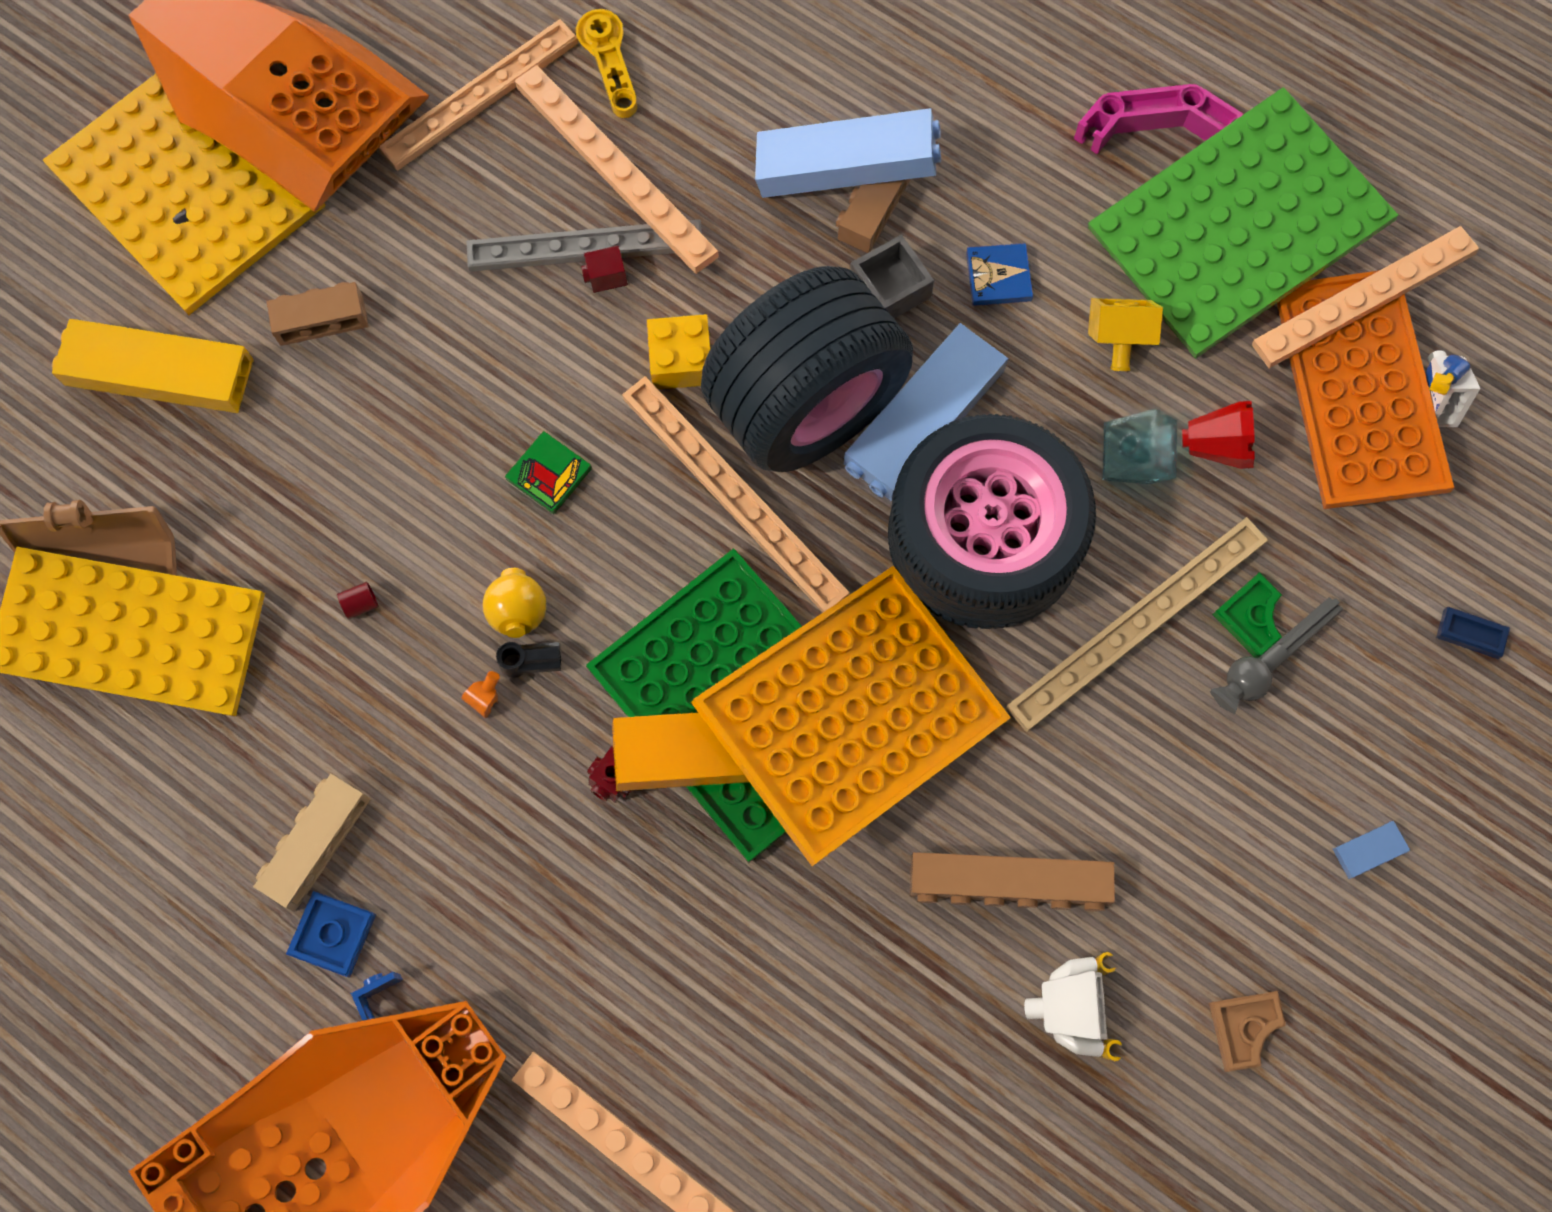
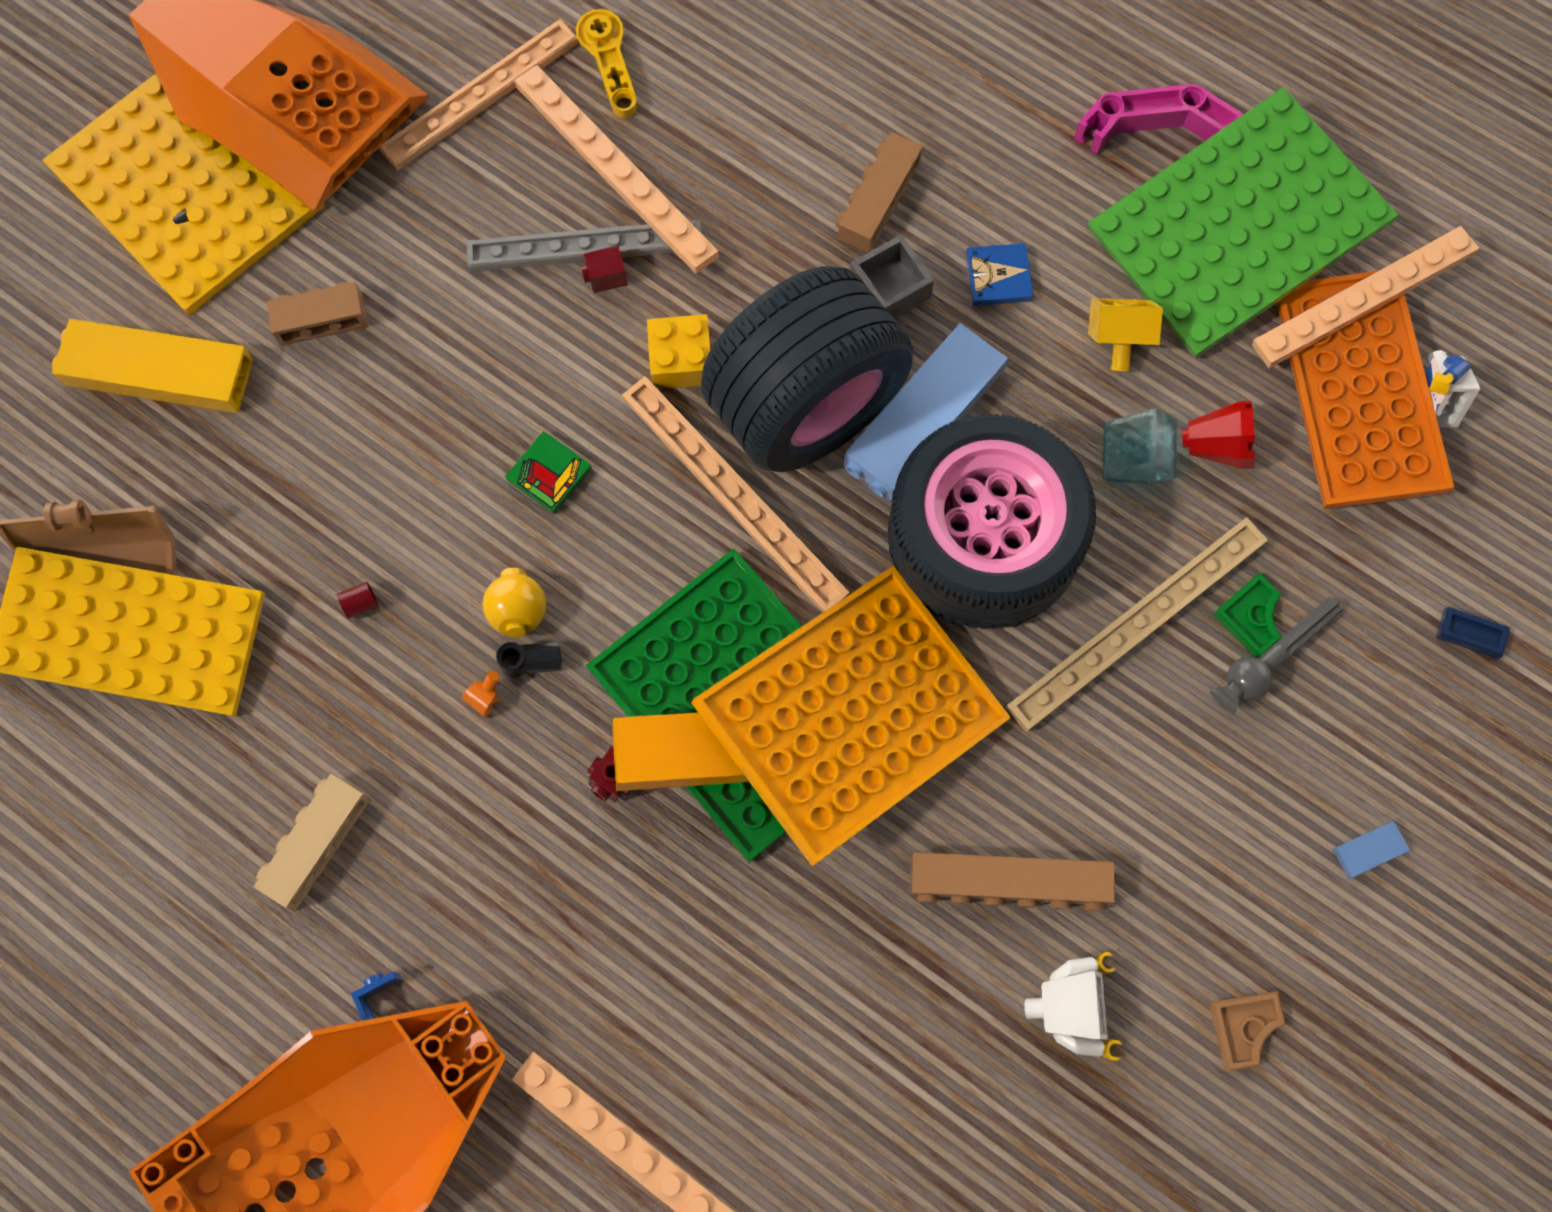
blue tile [286,891,376,978] -> none
light blue brick [755,108,941,198] -> none

